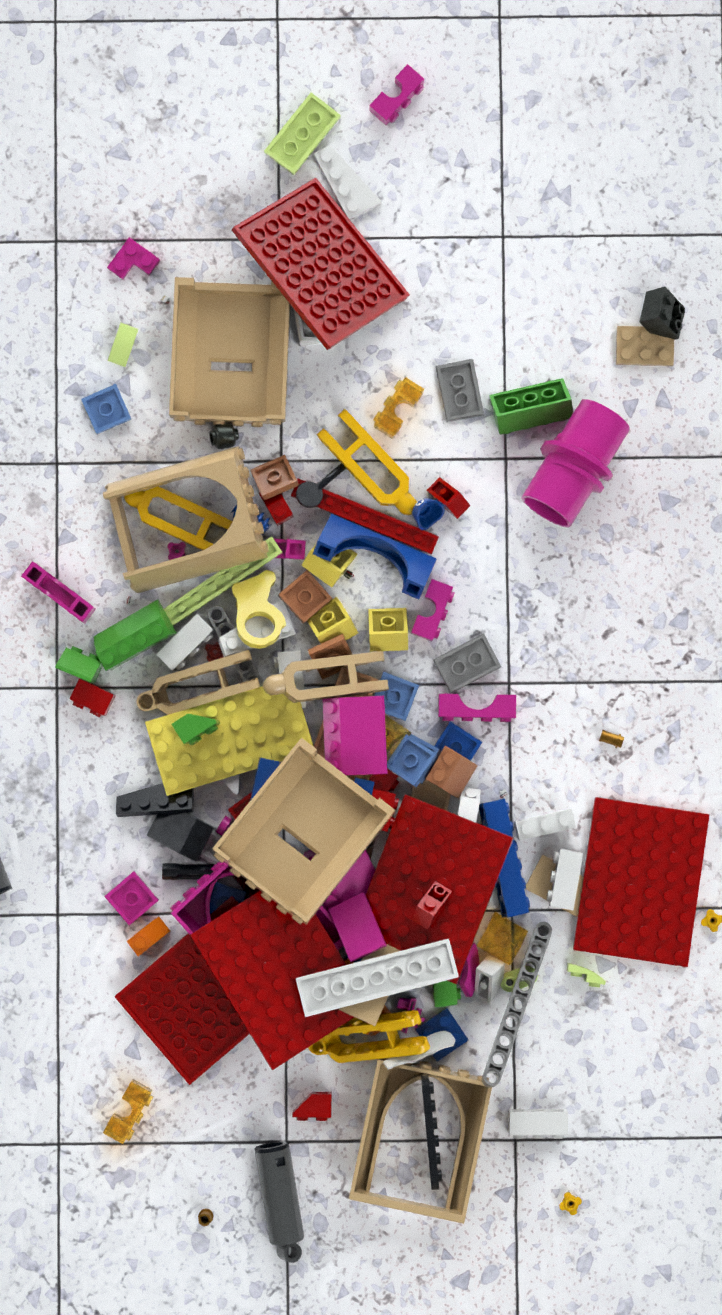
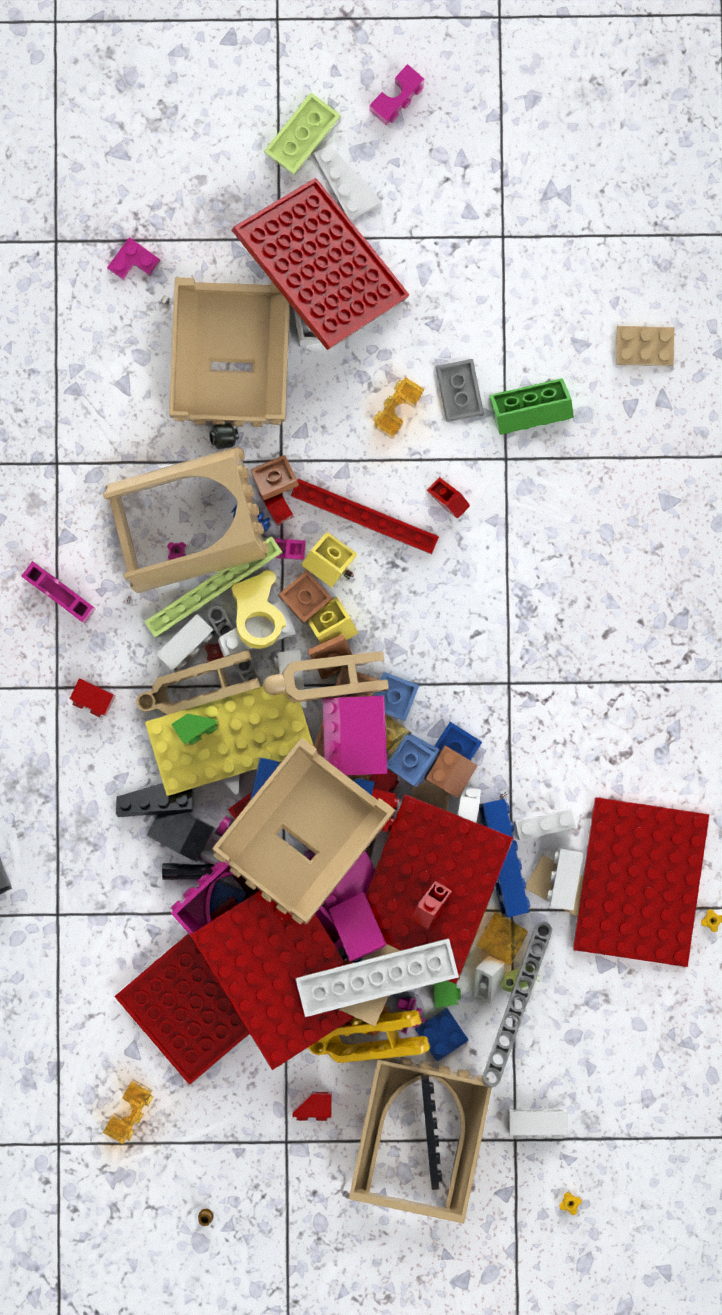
bright green slope [55,646,103,684] -> none
medium blue plate [81,384,132,435] -> none
bright green slope [93,599,177,671] -> none
dark pink plate [104,871,159,926] -> none
yellowish green slope [107,323,138,367] -> none
yellow piece [124,486,233,551] -> none
orange slope [126,916,170,956] -> none
dark grey piece [254,1141,304,1263] -> none
black piece [296,463,346,508] -> none
blue arch [313,514,437,600] -> none
yellow piece [316,409,417,516] -> none
light yellow slope [368,608,408,652] -> none
white piece [383,1031,455,1070] -> none
dark pink arch [411,579,455,642] -> none
blue helmet [412,498,445,530] -> none
light grey tile [433,633,501,694] -> none
dark pink arch [438,694,516,722] -> none
dark pink tile [459,943,480,997] -> none
dark pink piece [521,399,630,528] -> none
yellowish green slope [566,963,606,988] -> none
pearl gold pin [599,730,625,748] -> none
pearl dark grey slope [639,287,685,340] -> none

